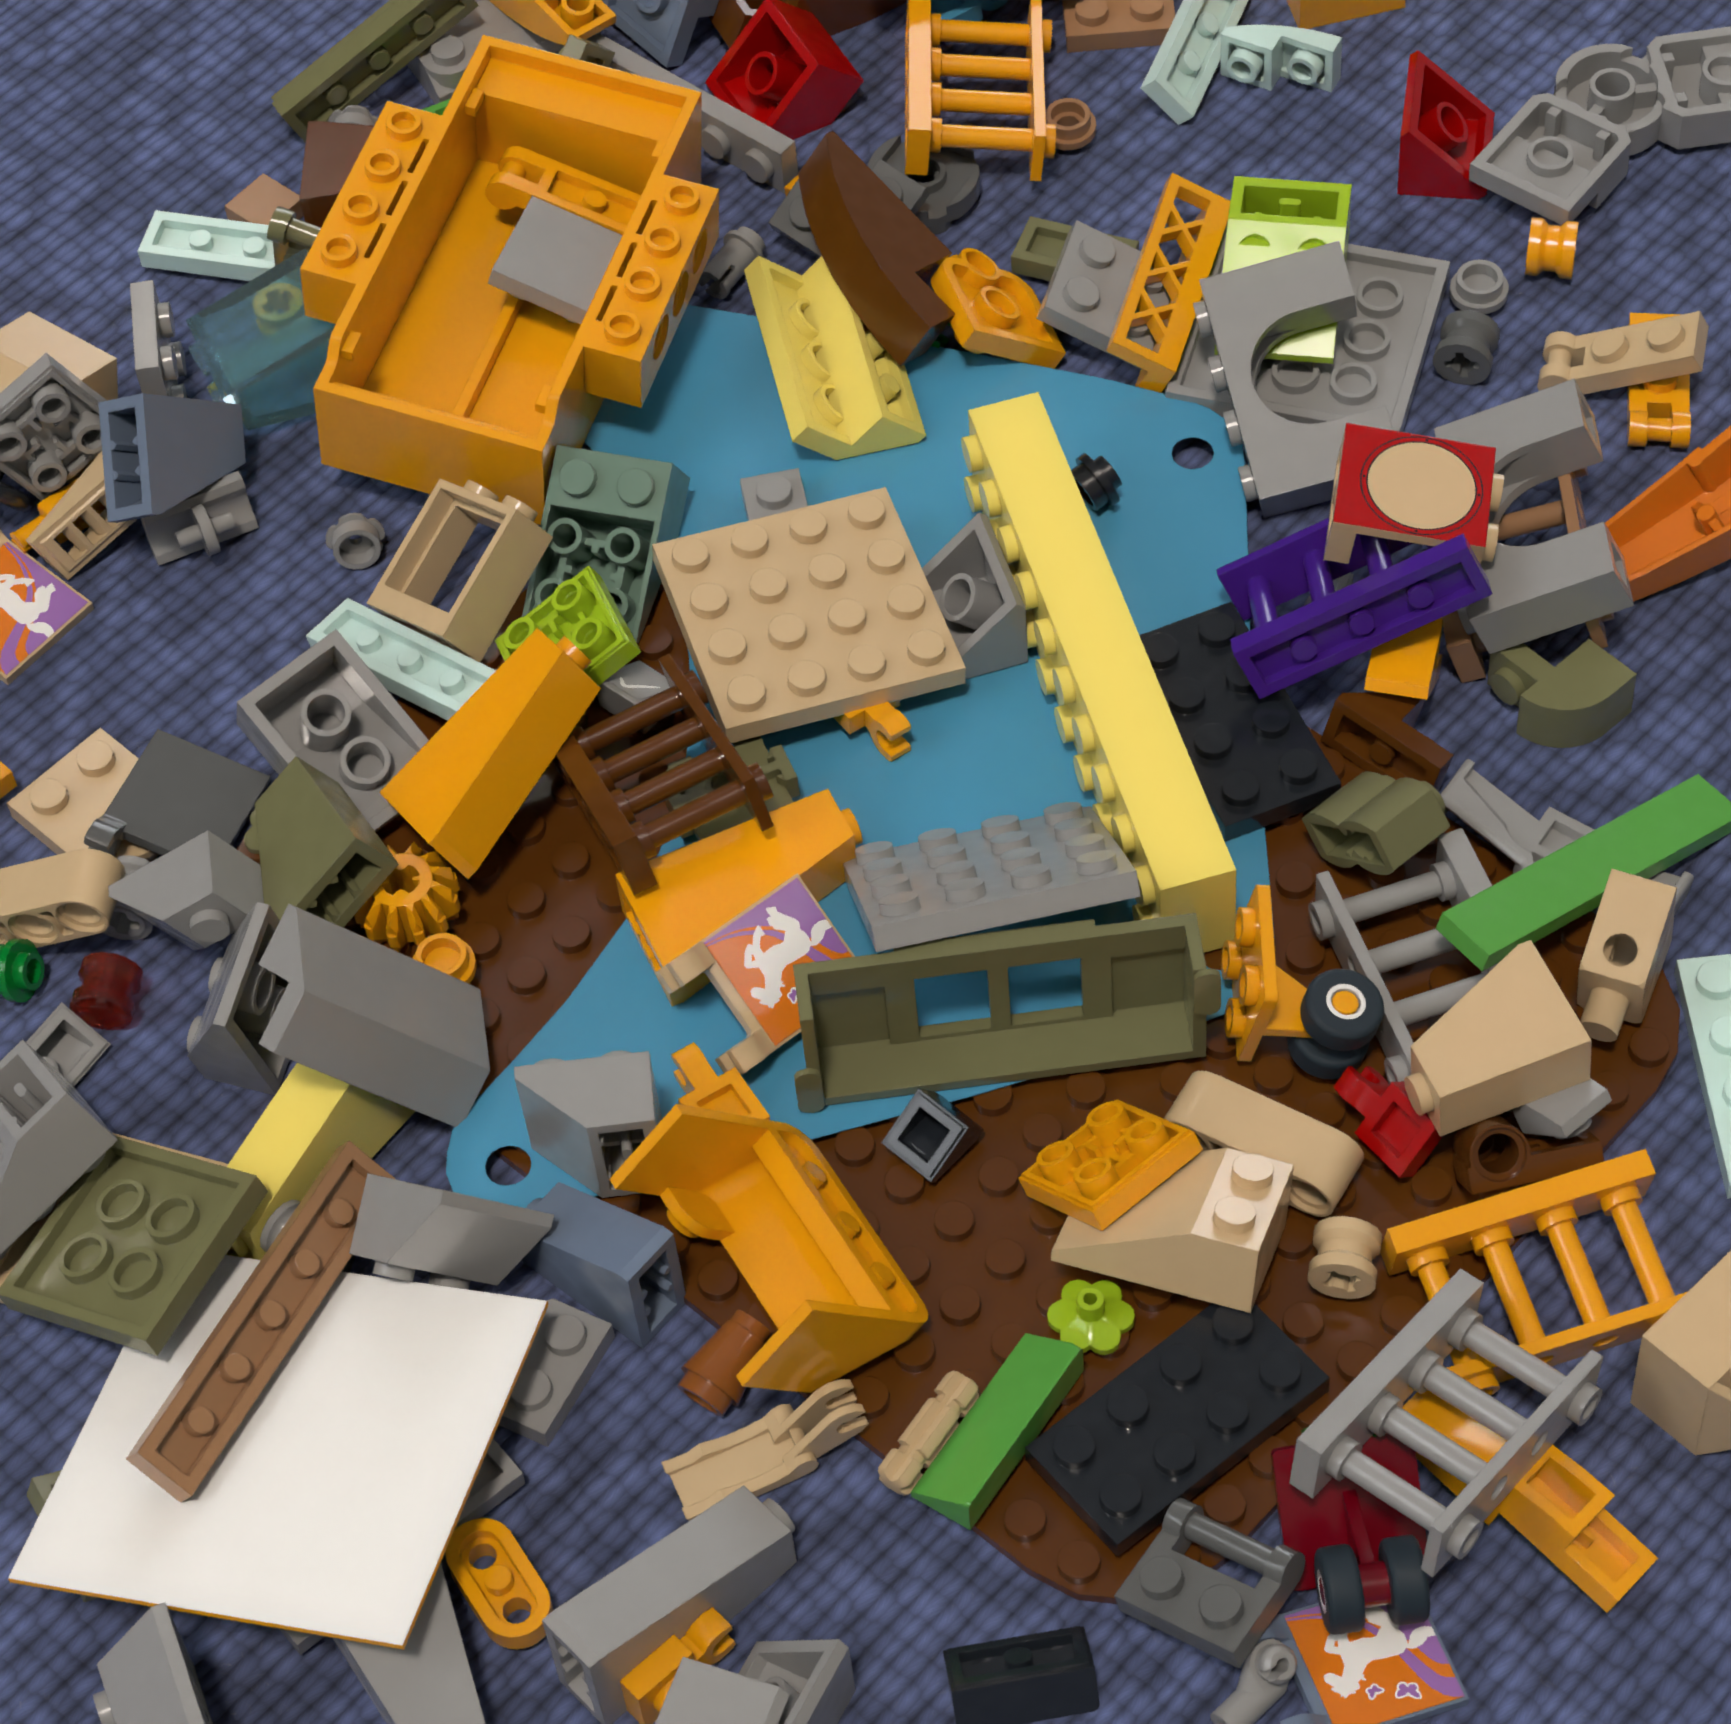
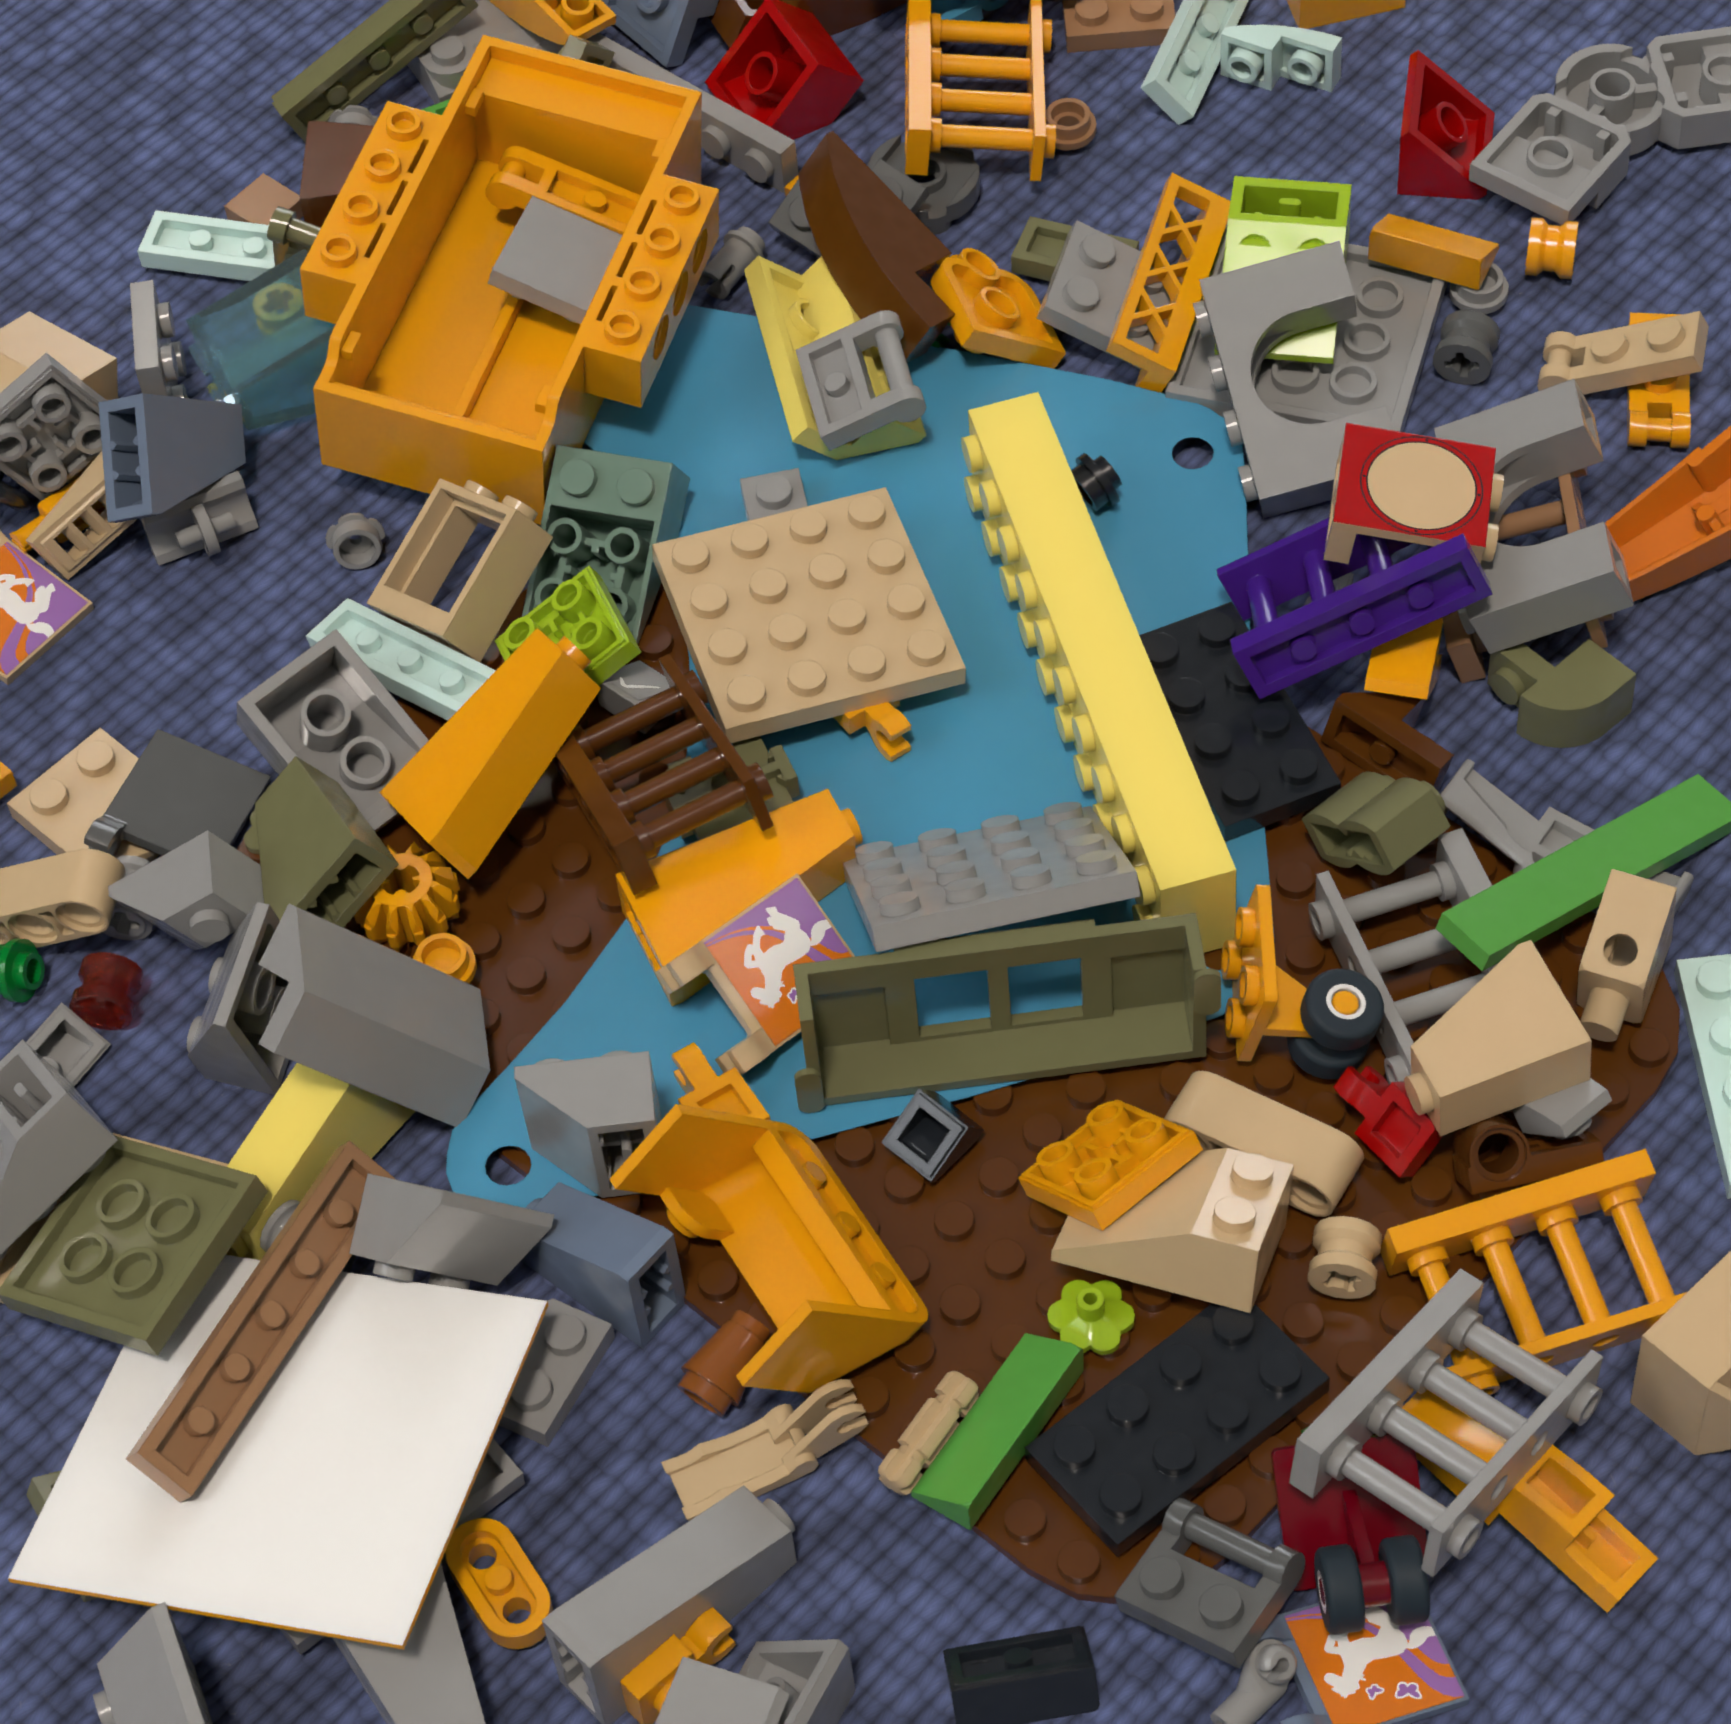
light grey slope [922,513,1028,679] -> none
none -> light grey plate [795,310,926,451]
none -> light orange slope [1368,214,1499,290]

